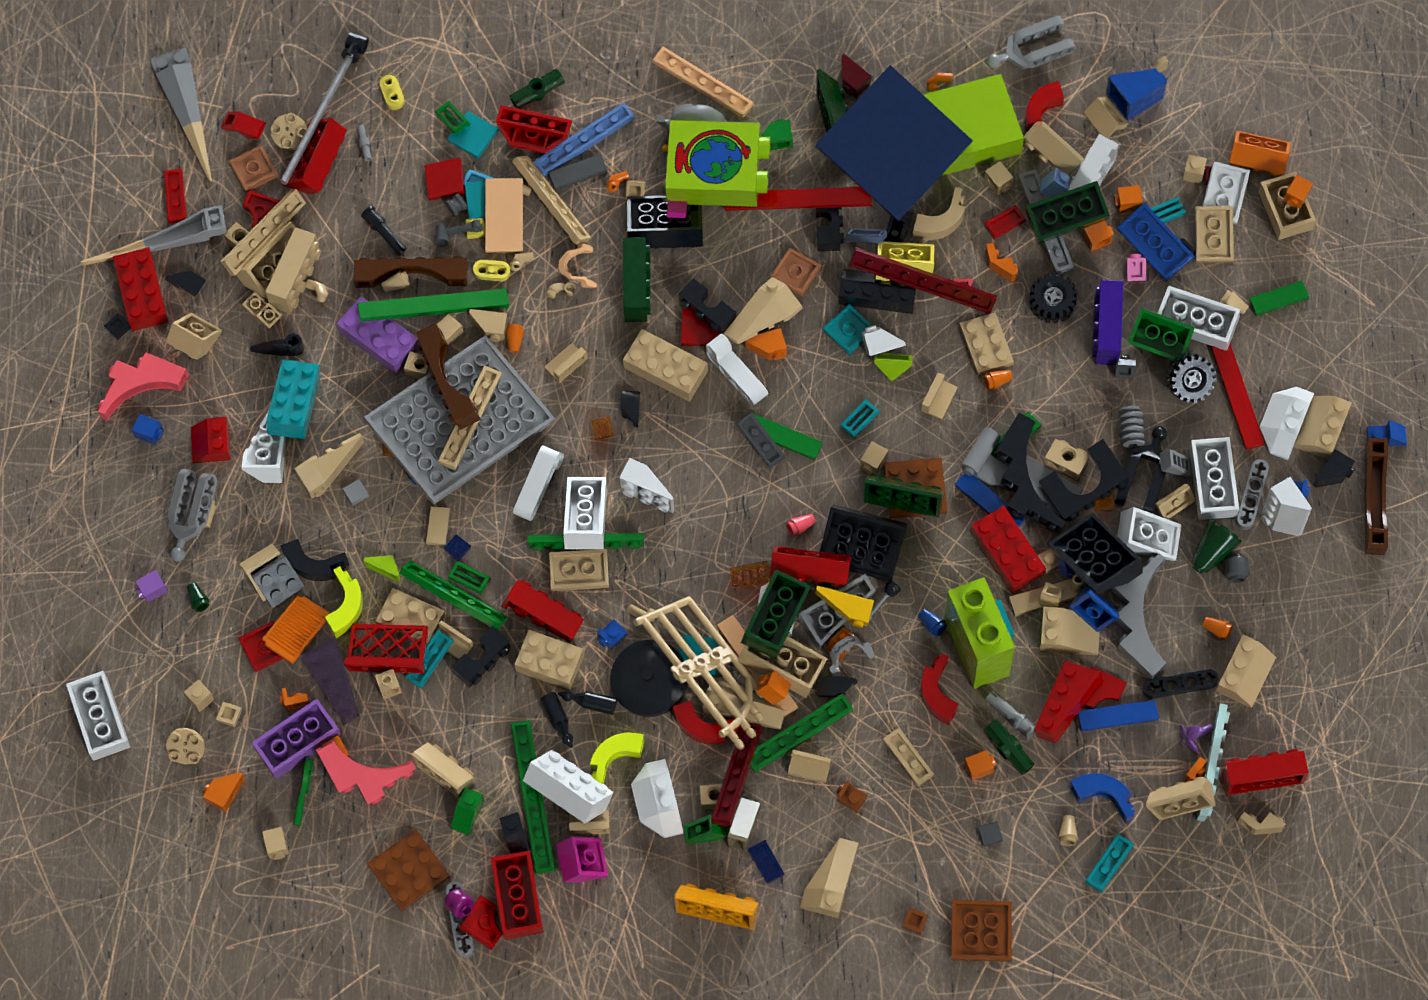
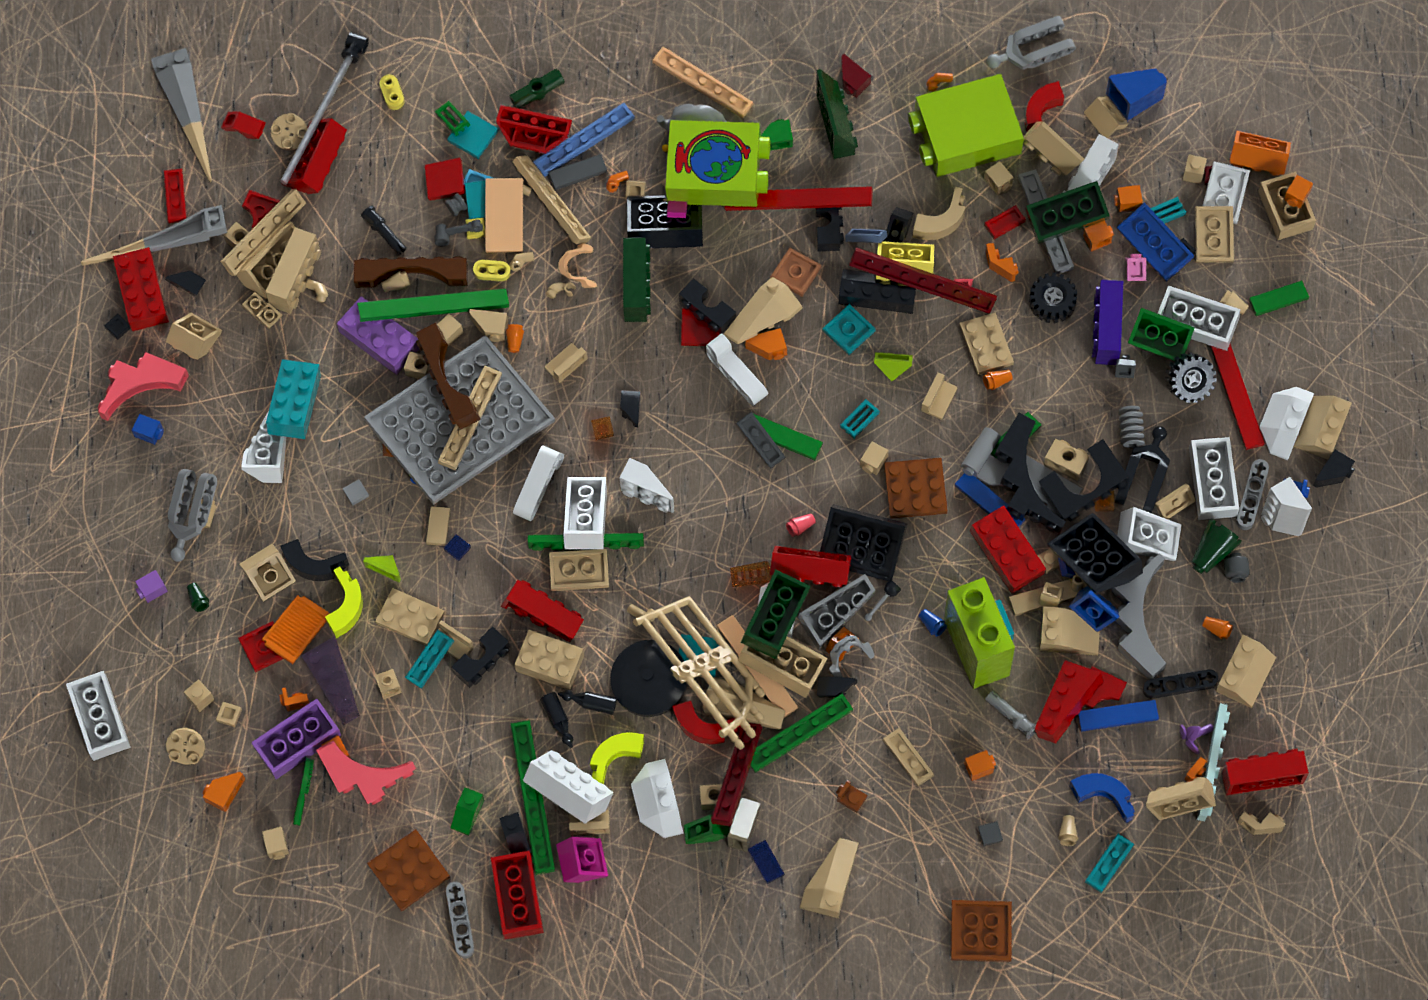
red slope [191,417,231,464] -> none
nougat tile [229,144,279,193] -> none
black piece [250,333,304,356] -> none
dark grey plate [252,554,305,608] -> none
tan wedge [294,433,364,499] -> none
red fence [344,624,428,674] -> none
light grey bar [357,125,371,161] -> none
green plate [399,560,508,630] -> none
tan slope [411,742,475,799] -> none
magenta piece [444,889,474,918] -> none
green tile [447,560,491,595] -> none
red tile [458,895,503,950] -> none
blue bracket [597,619,628,650] -> none
tan brick [623,329,708,402] -> none
light orange slope [674,884,759,930] -> none
orange brick [756,670,791,705] -> none
tan panel [788,750,831,783] -> none
dark blue tile [815,65,973,222] -> none
yellow slope [815,586,874,628] -> none
white slope [861,325,906,356] -> none
dark green slope [864,474,944,518] -> none
dark orange plate [902,908,928,935] -> none
red arch [921,653,959,726] -> none
dark green piece [984,720,1035,776] -> none
light blue brick [1040,168,1070,198] -> none
tan tile [1148,56,1168,73] -> none
light grey slope [1160,449,1192,478] -> none
reddish brown arch [1365,438,1388,555] -> none
blue slope [1367,421,1407,446] -> none

